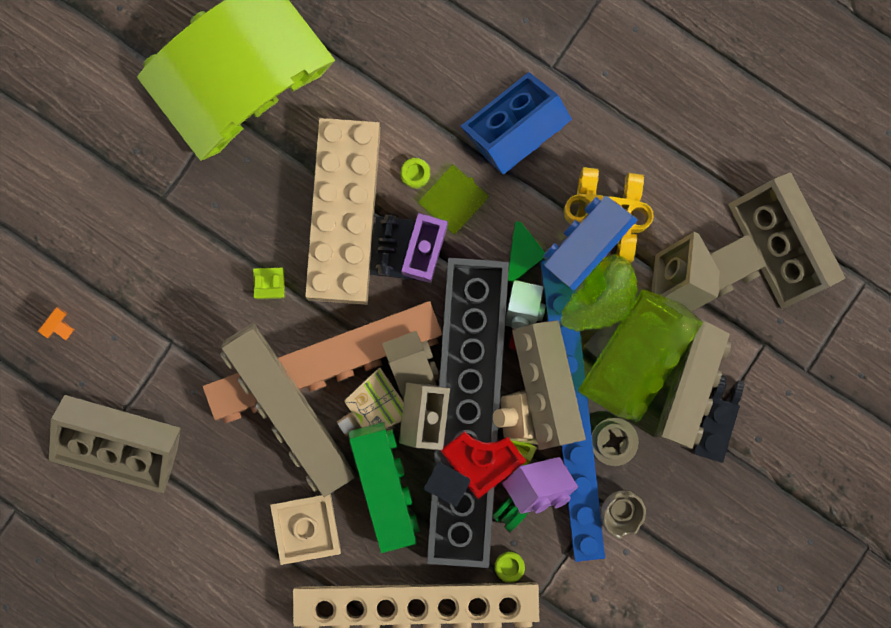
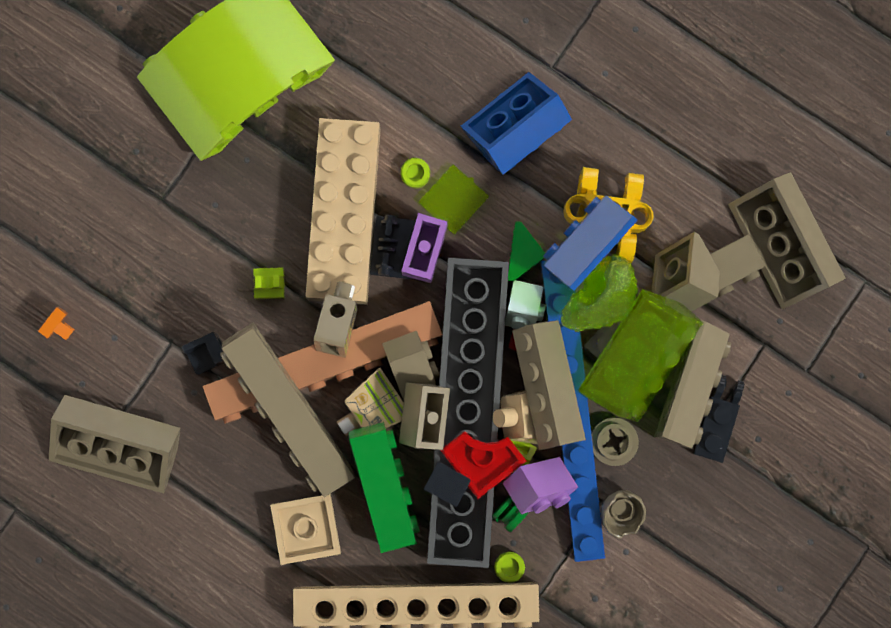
none -> black panel [181,331,225,375]
none -> dark tan torso [313,282,357,358]

